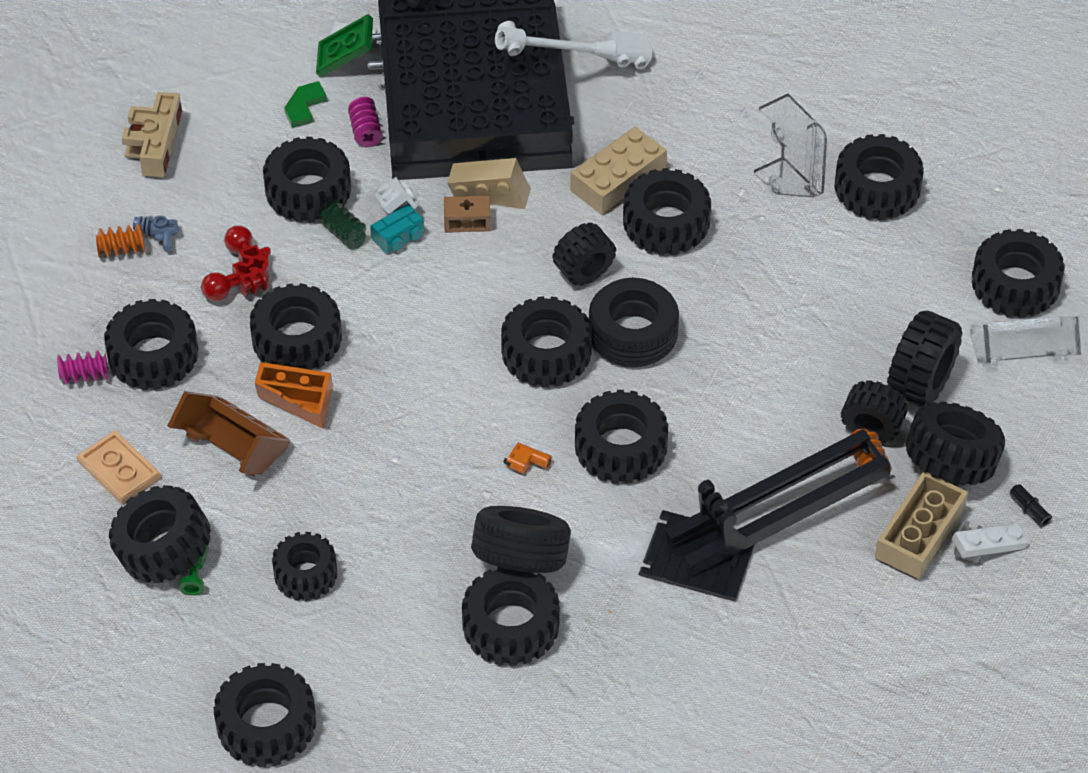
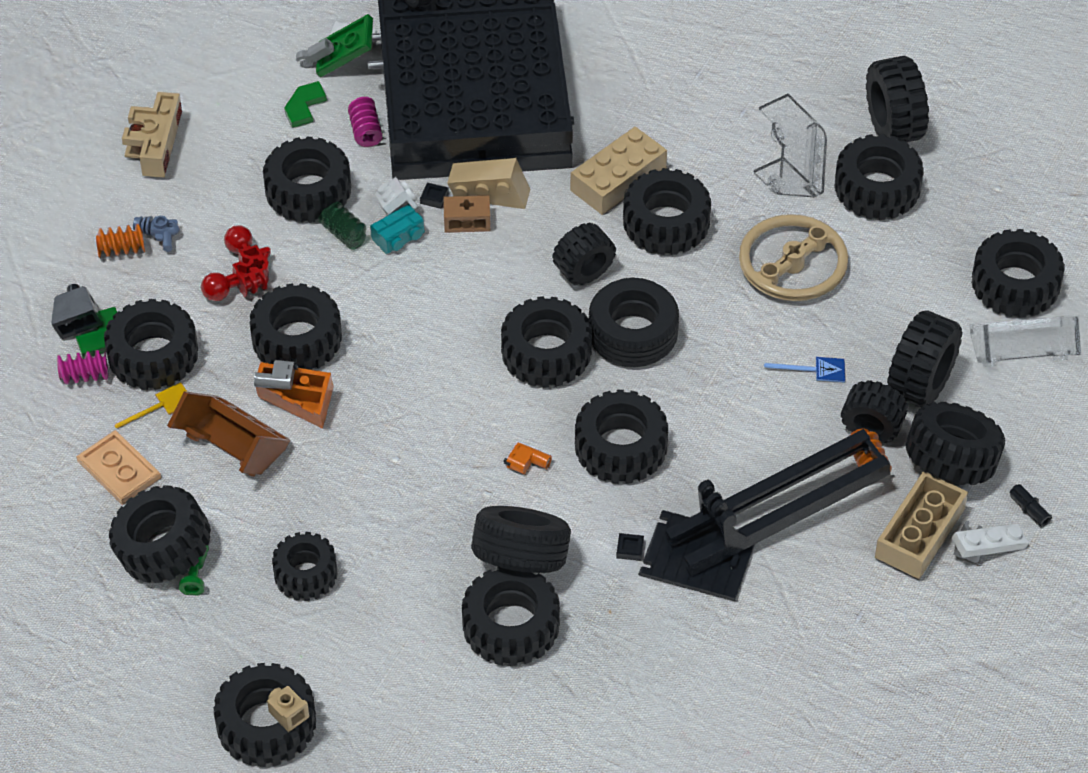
white bar [495,21,652,69] -> none
none -> black torso [51,284,103,340]
none -> green tile [76,307,117,359]
none -> yellow piece [115,382,187,428]
none -> light grey piece [254,360,298,390]
none -> tan brick [267,686,309,732]
none -> light grey bar [296,38,334,68]
none -> black tile [420,182,449,209]
none -> black tile [616,533,644,561]
none -> tan piece [739,214,848,301]
none -> piece [764,357,845,383]
none -> black tyre [865,56,929,142]

